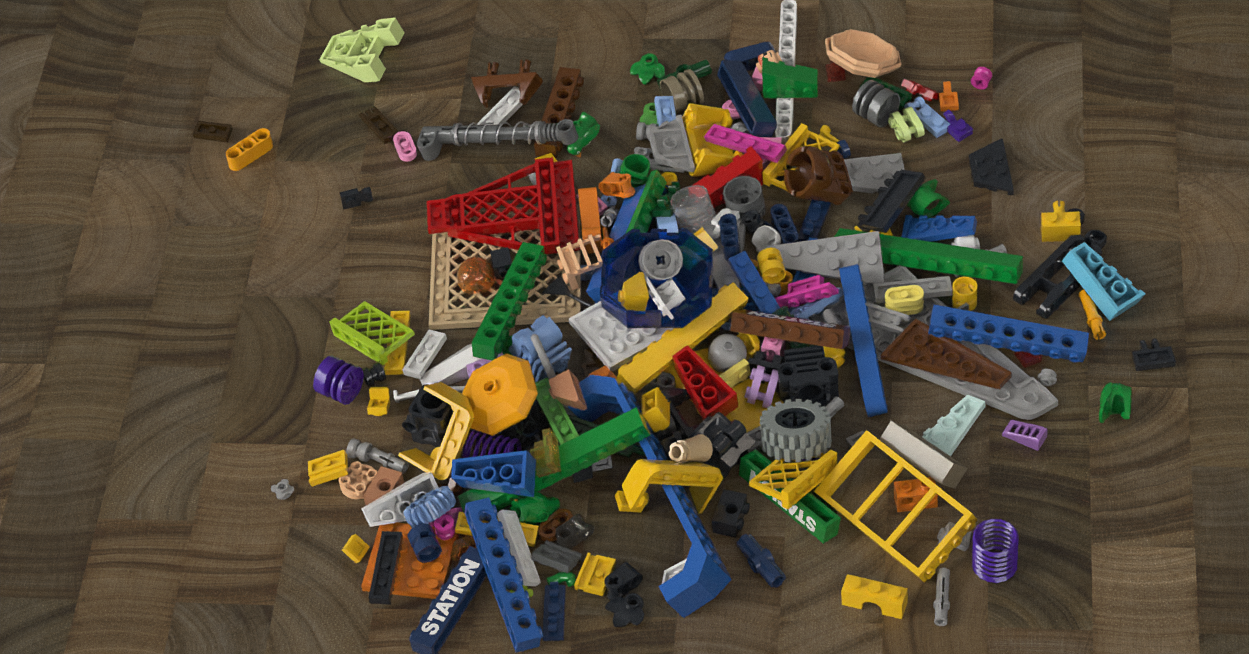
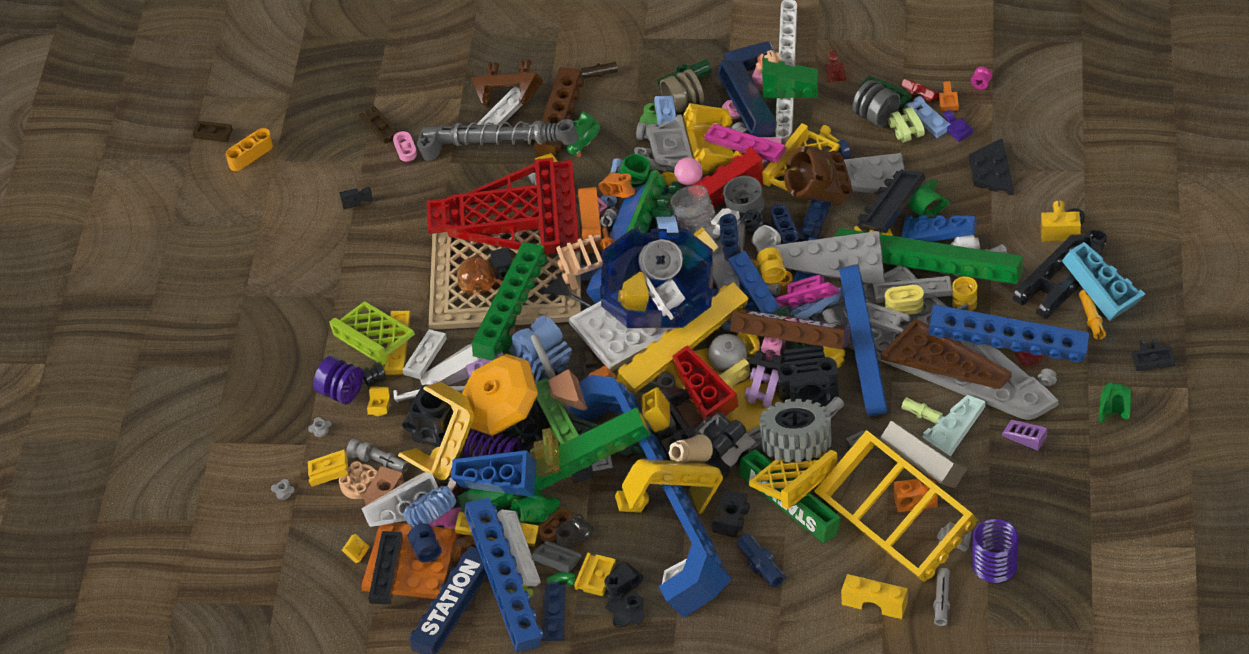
yellowish green wedge [319,18,404,82] -> none
dark pink wheel [434,514,455,540] -> none
green plate [630,53,665,85] -> none
light nougat rock [825,29,901,78] -> none
none -> light grey plate [308,417,331,437]
none -> dark brown pin [581,61,618,79]
none -> bright pink hair [674,157,702,187]
none -> yellowish green pin [901,397,943,424]

